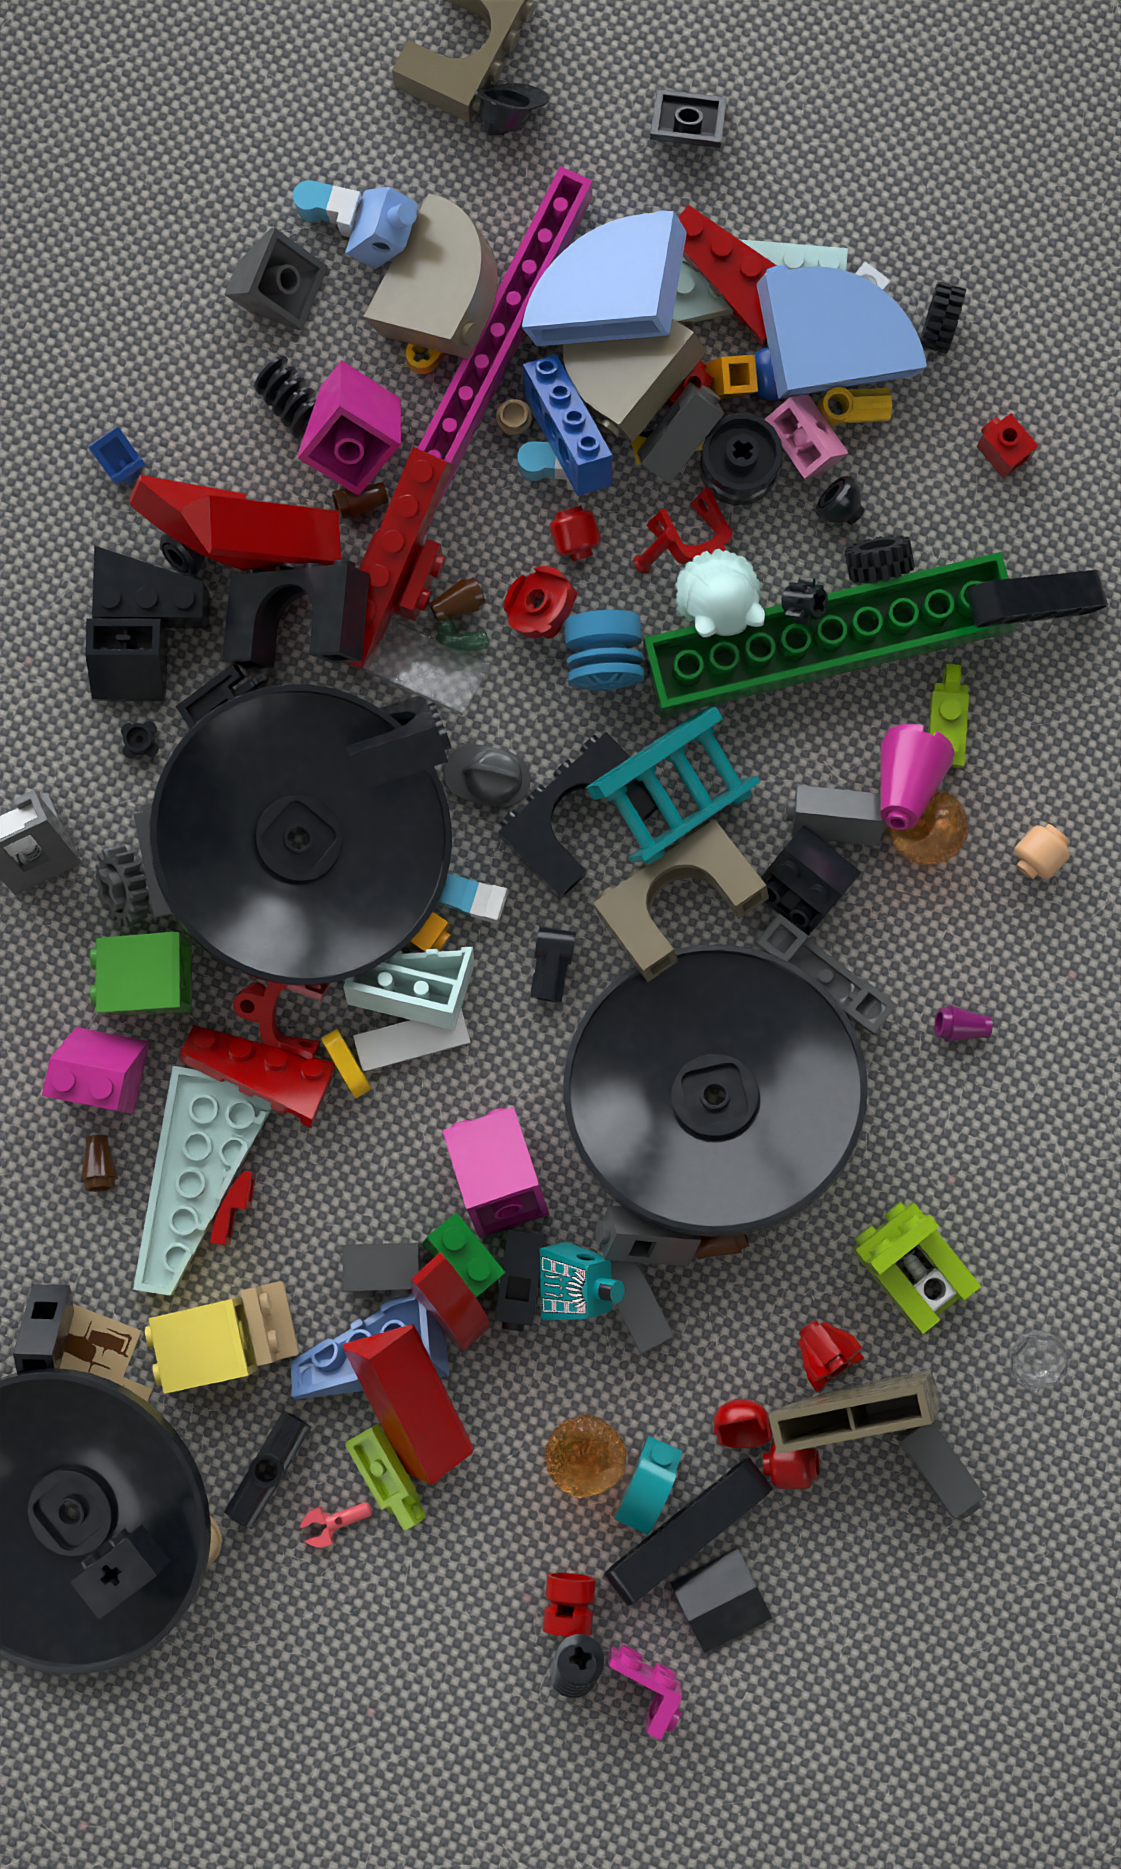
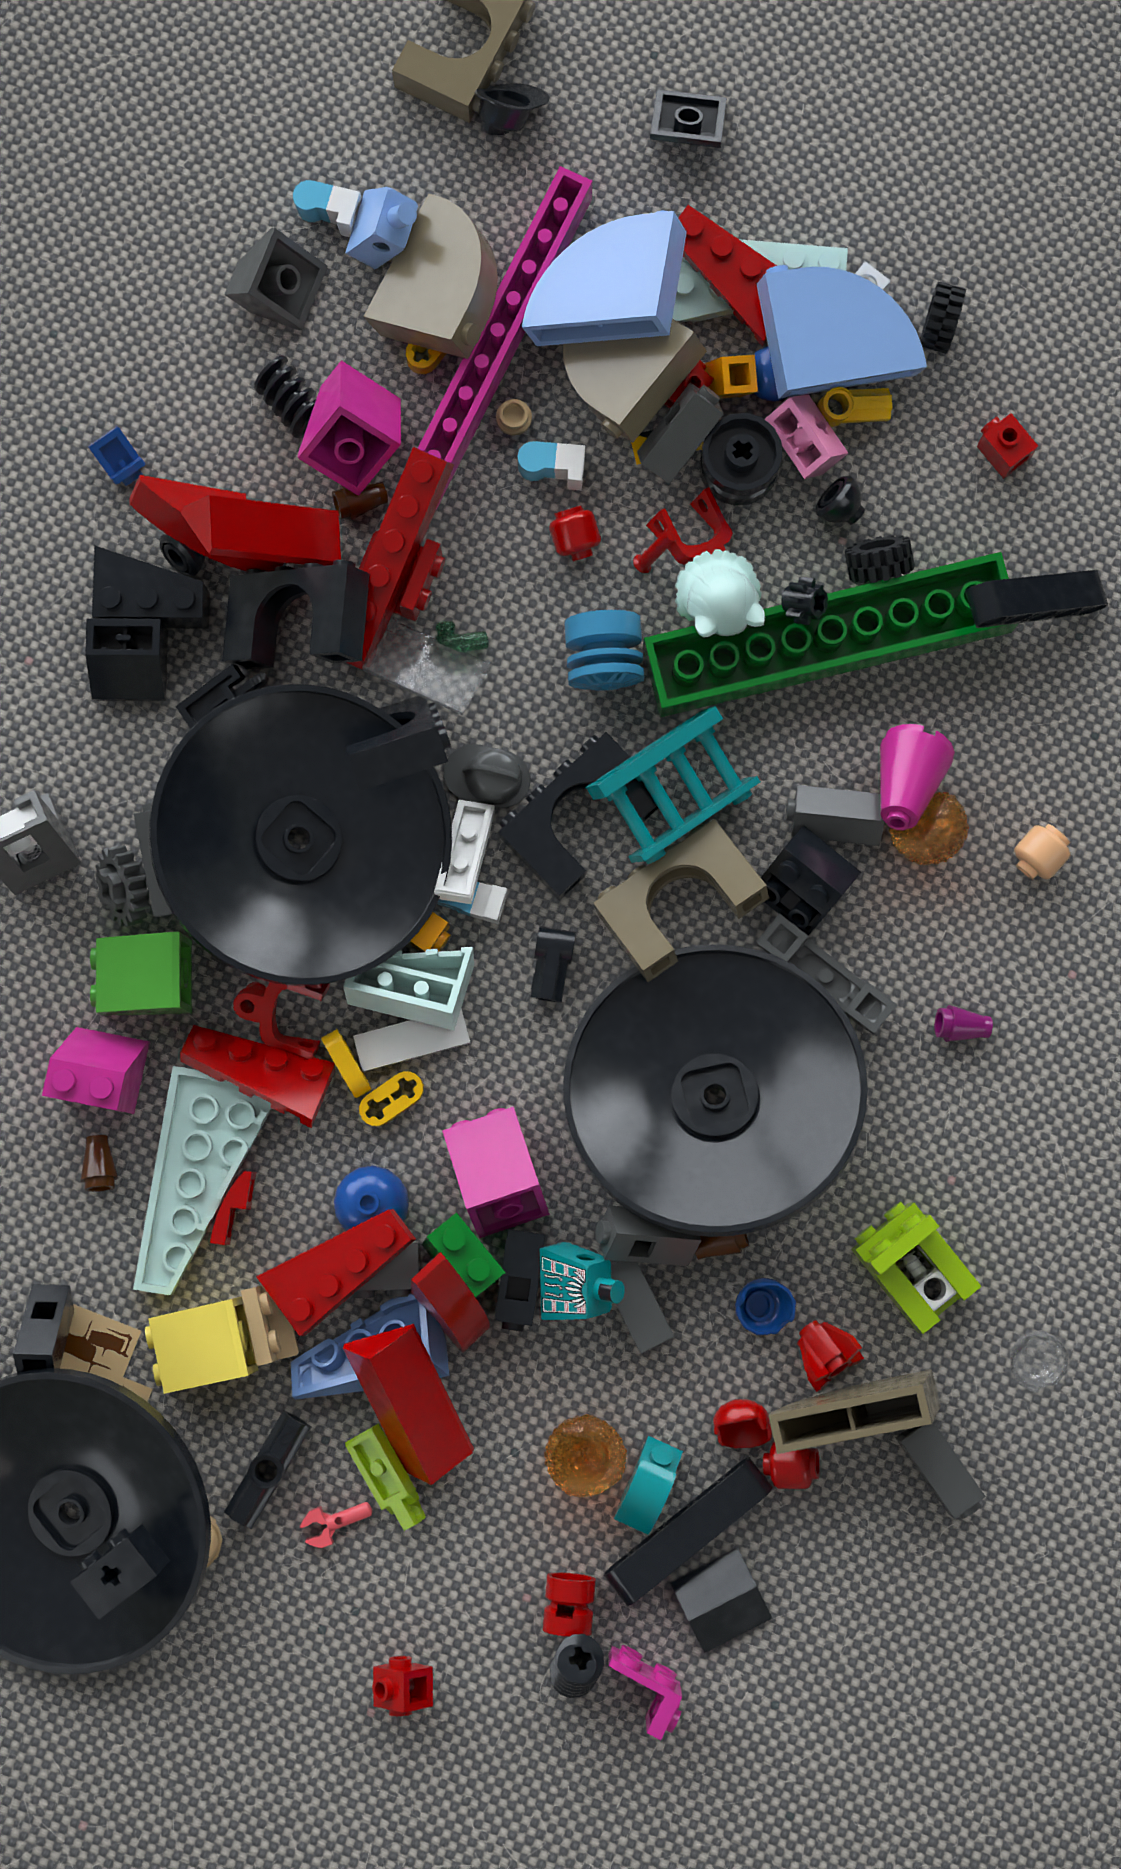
black plate [121,721,159,759] -> none
reddish brown cone [429,577,486,622] -> none
red plate [504,566,577,639] -> none
blue brick [523,354,613,496] -> none
lime hinge [928,664,969,768] -> none
none -> red wing [256,1209,416,1337]
none -> blue cylinder [333,1165,409,1231]
none -> yellow beam [359,1071,424,1127]
none -> red brick [372,1656,433,1716]
none -> white tile [434,800,495,904]
none -> blue hair [735,1278,796,1335]

